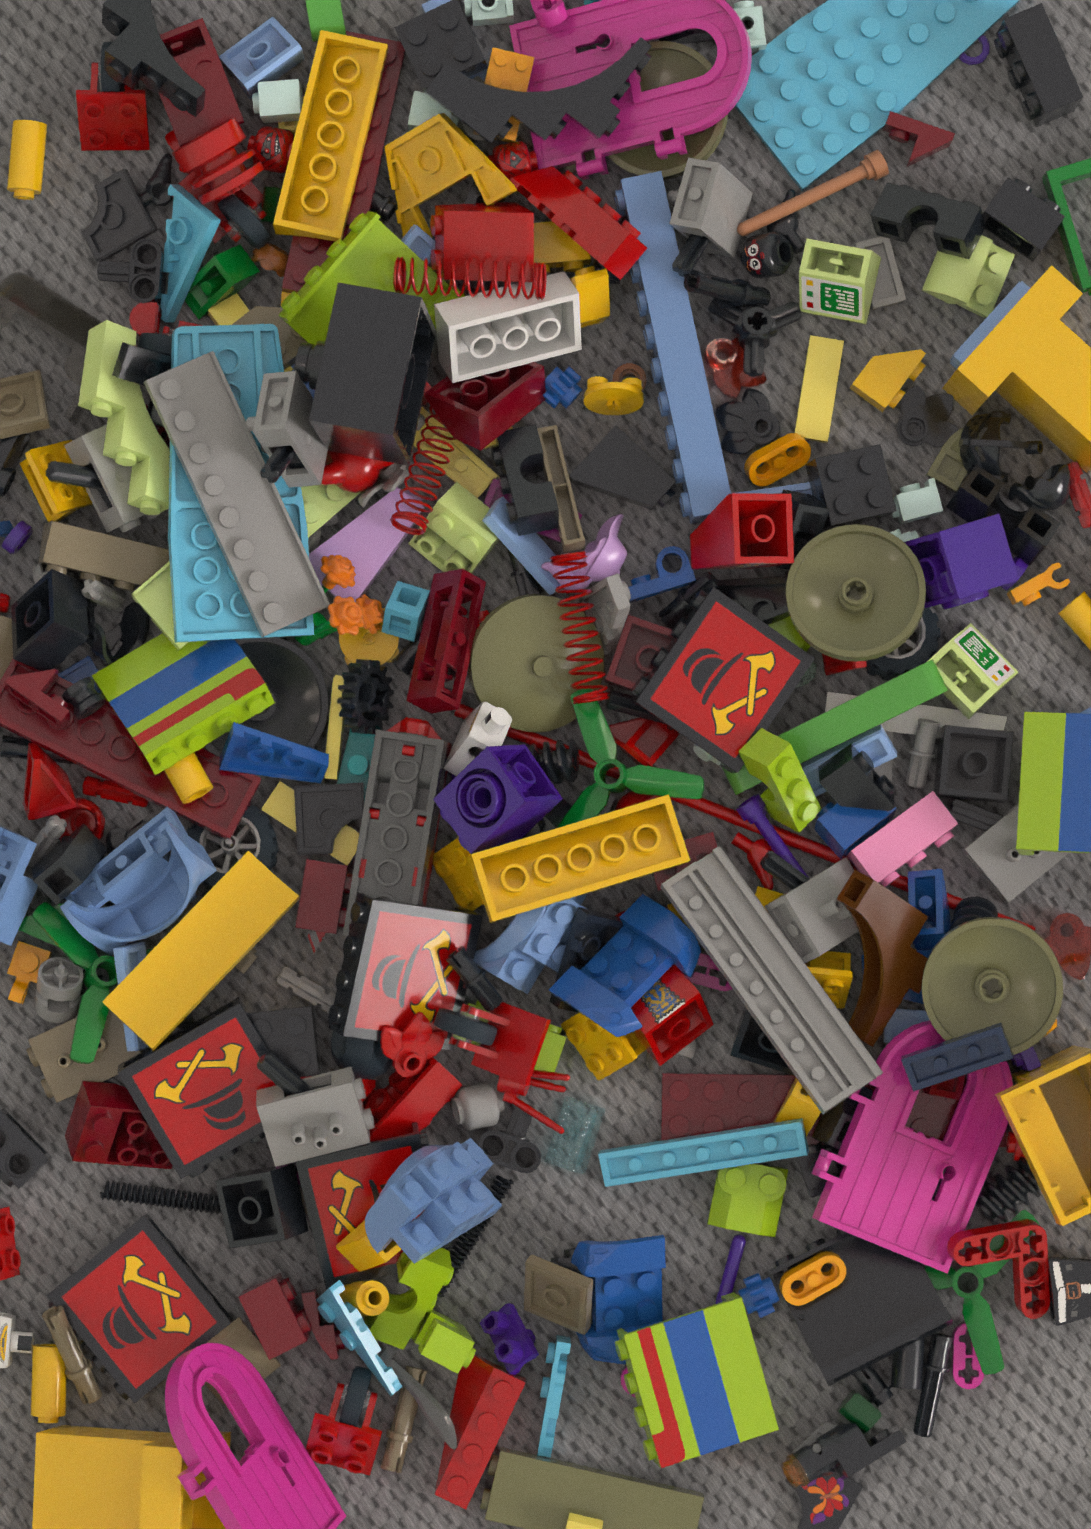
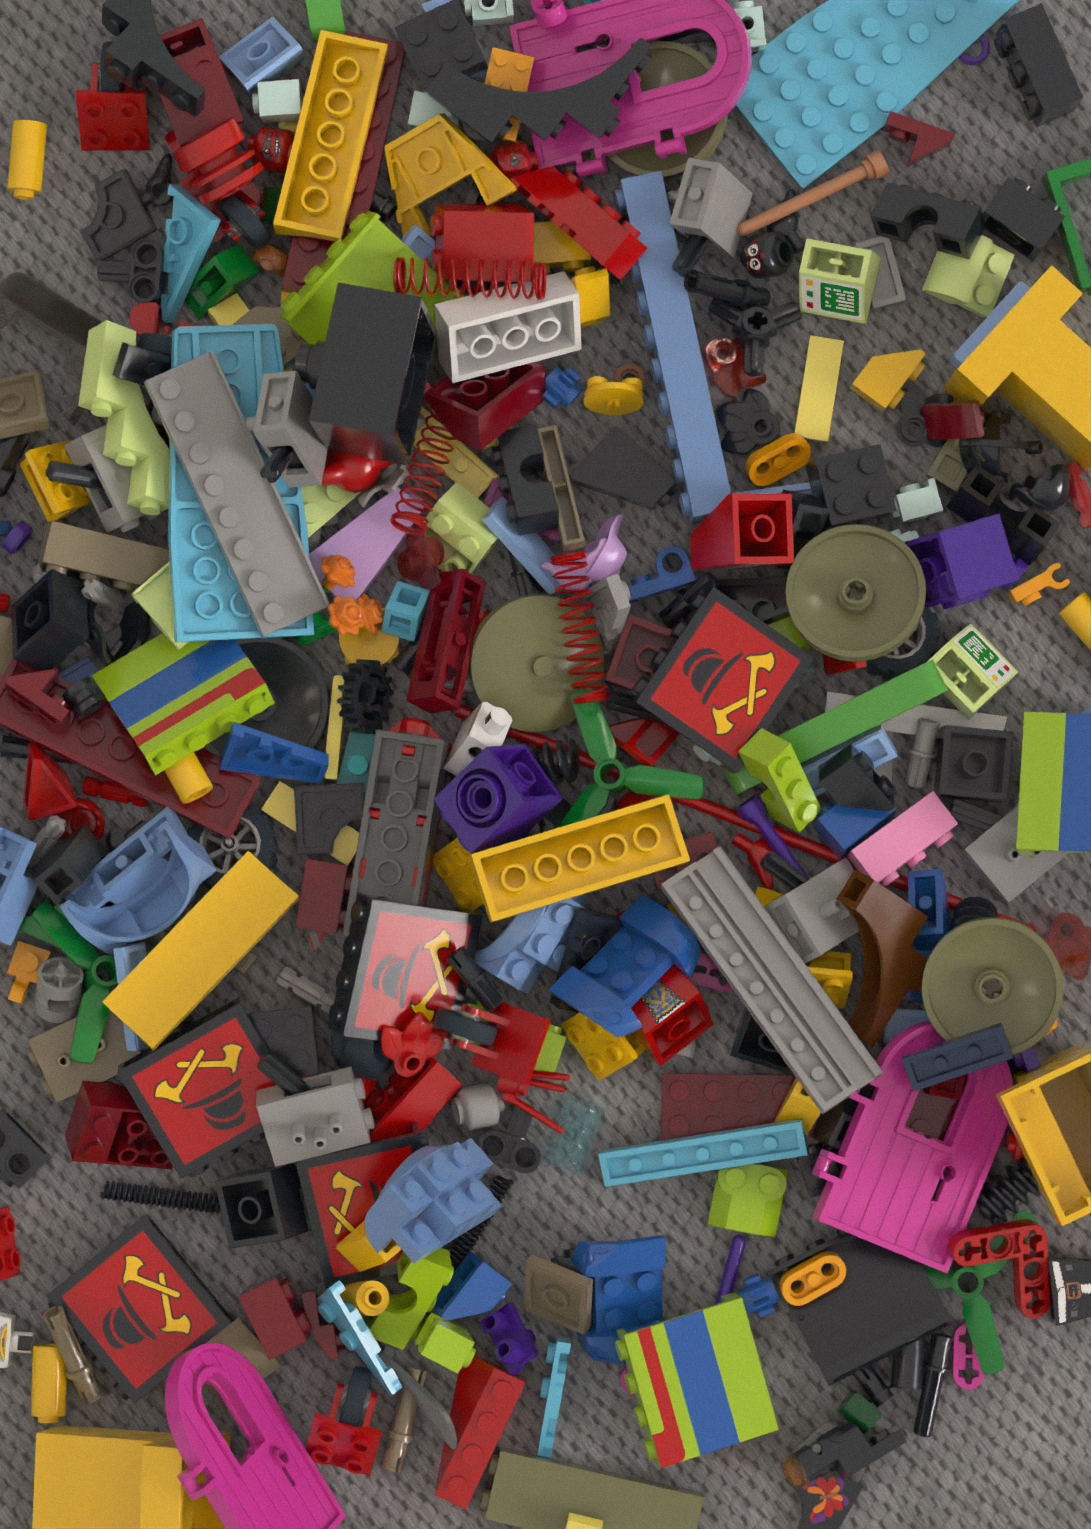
none -> clear red plate [397,524,445,589]
none -> blue slope [433,1251,512,1321]
none -> dark red slope [922,400,985,440]

